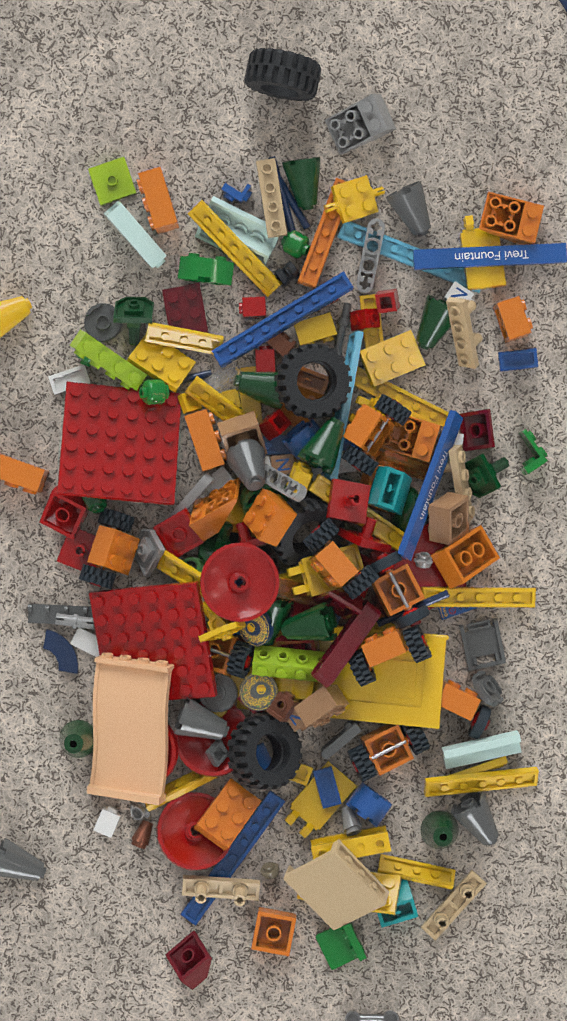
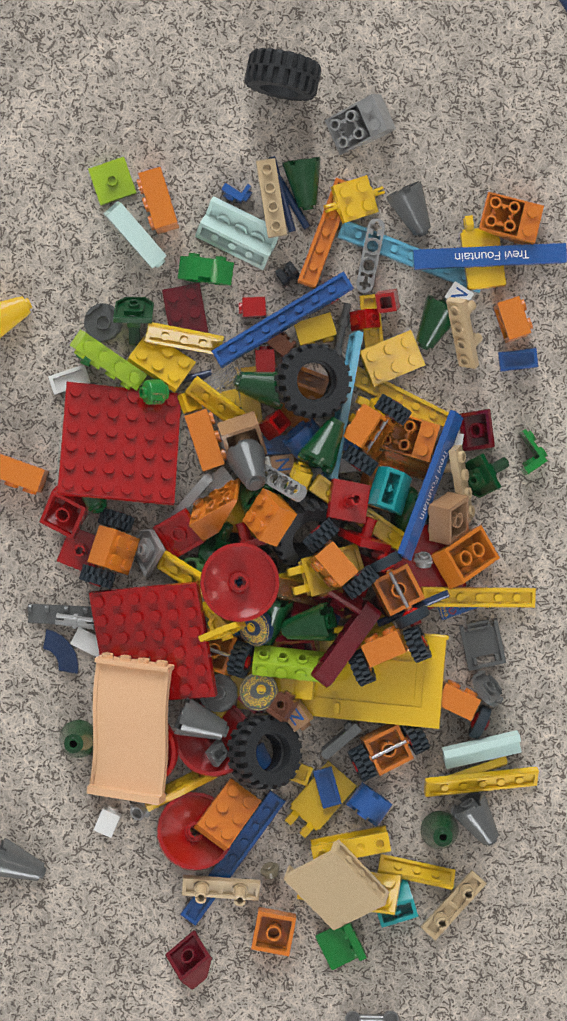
copper cone [131,820,153,850] -> none
yellow tile [188,200,282,297] -> none
green head [281,230,310,259] -> none
medium nougat brick [294,684,349,728] -> none
light grey cone [341,806,362,836] -> none

